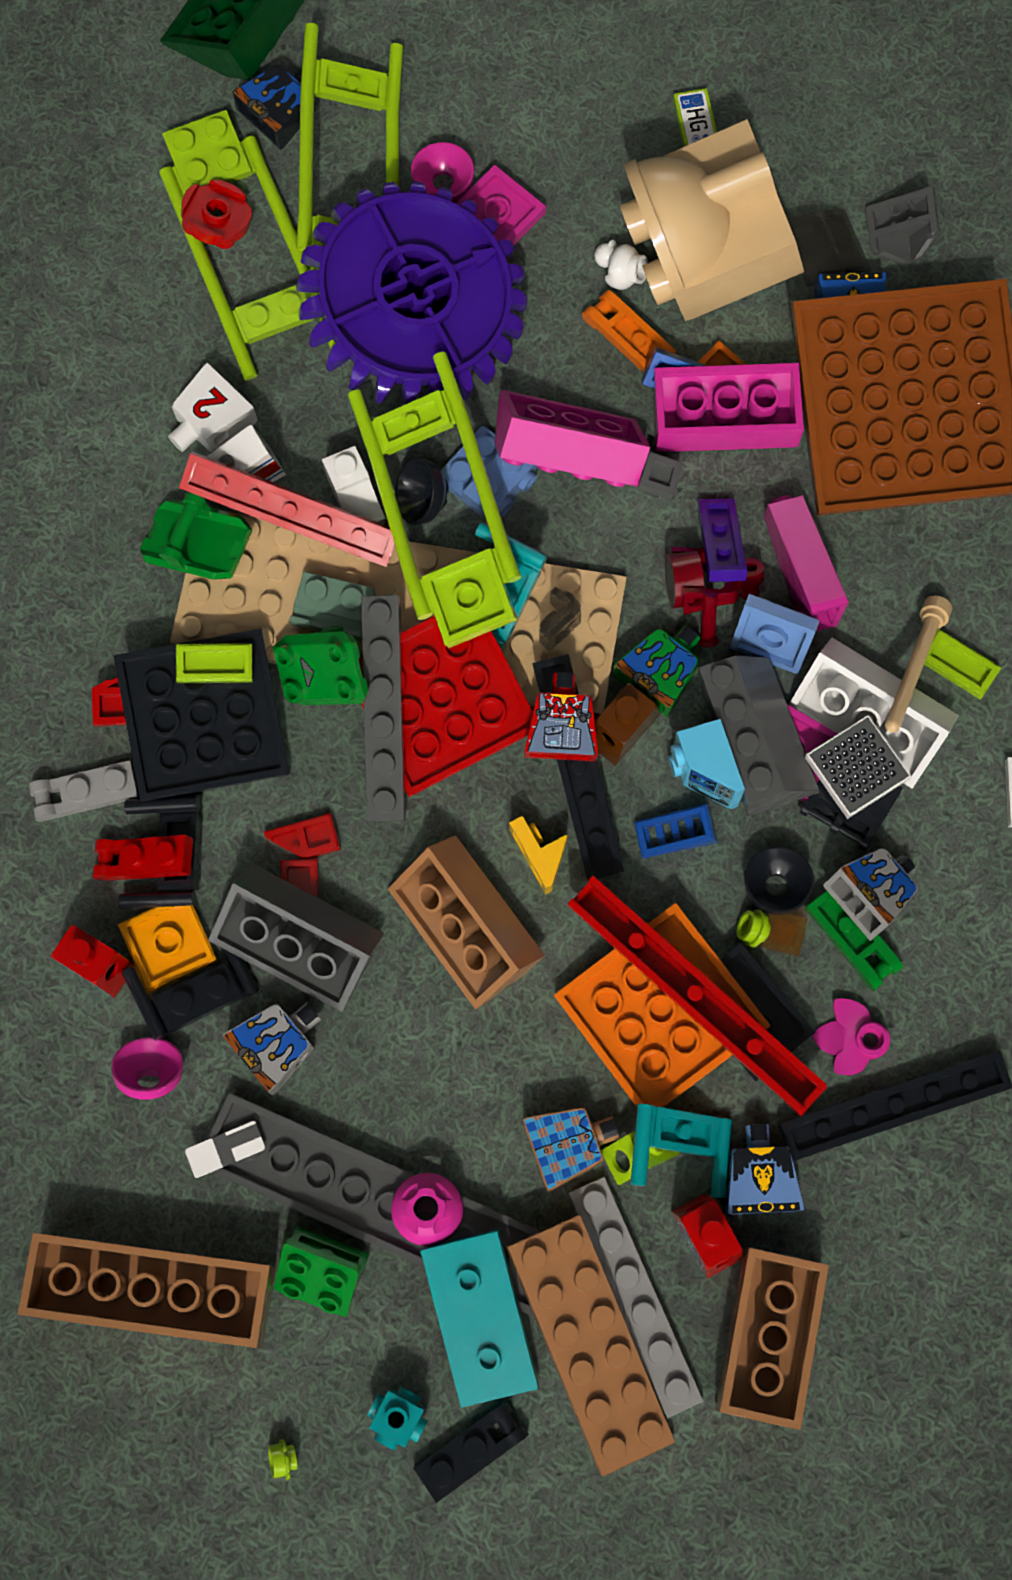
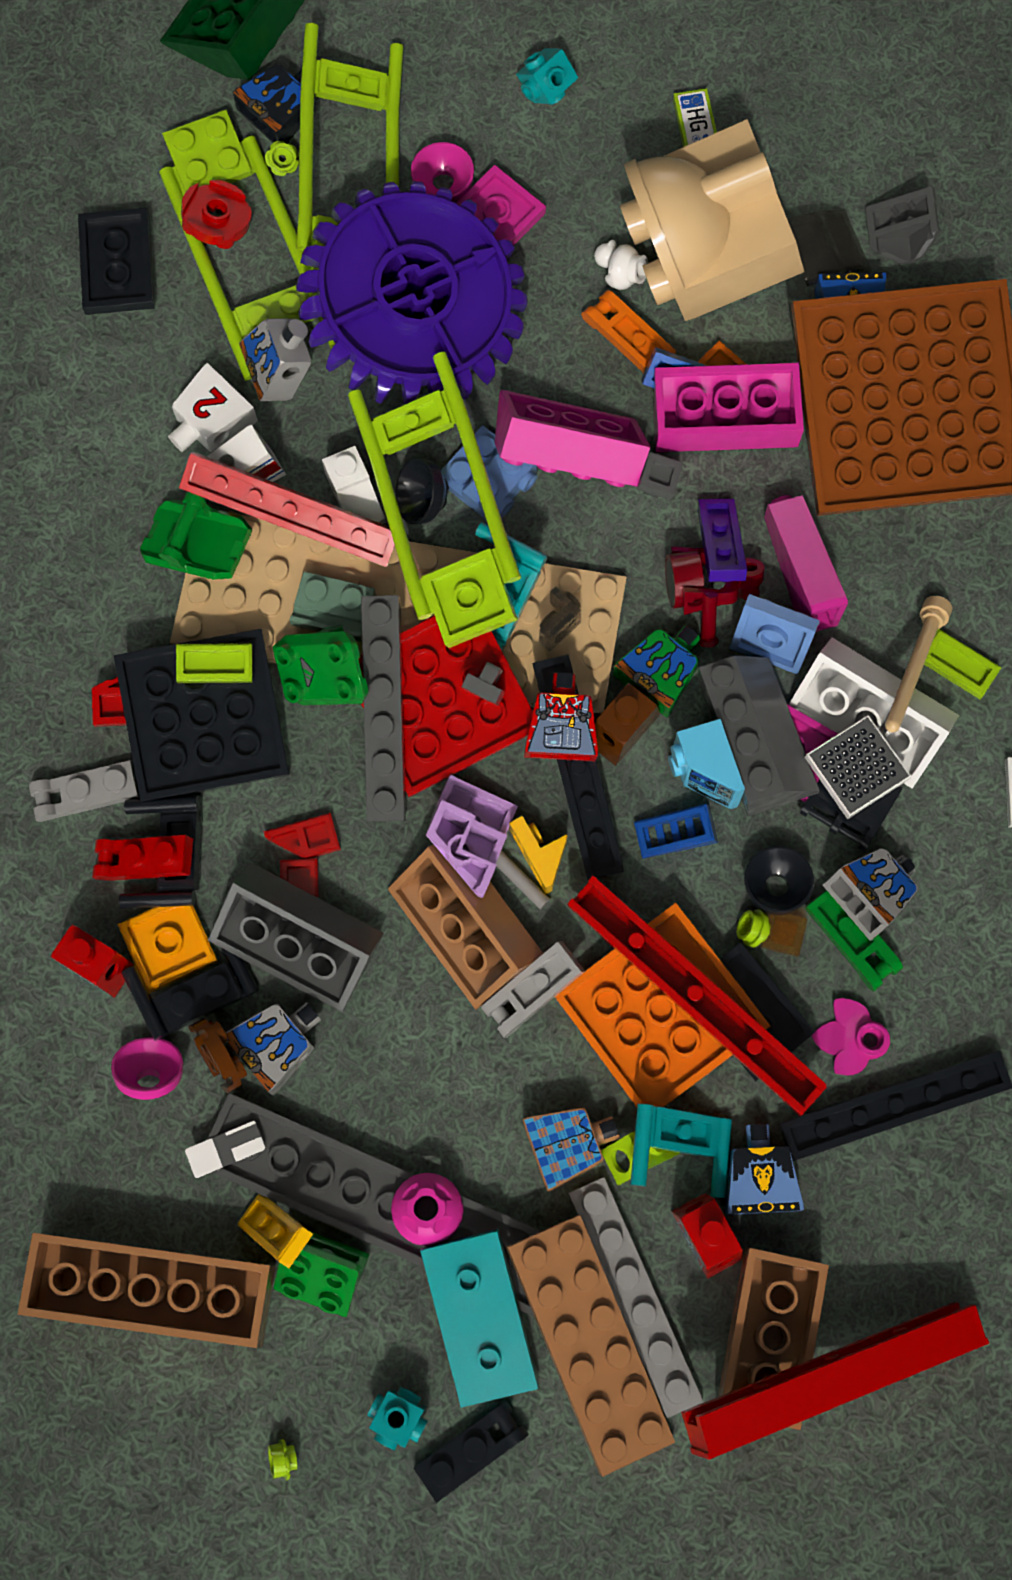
none -> black plate [78,208,155,315]
none -> reddish brown plate [189,1018,247,1093]
none -> yellow tile [238,1193,313,1268]
none -> light grey torso [239,319,311,401]
none -> lime plate [265,141,299,176]
none -> lavender slope [426,775,518,898]
none -> dark grey tile [461,662,505,706]
none -> light grey plate [481,941,586,1038]
none -> light grey piece [496,850,551,910]
none -> teal brick [516,48,579,105]
none -> red tile [681,1302,989,1460]

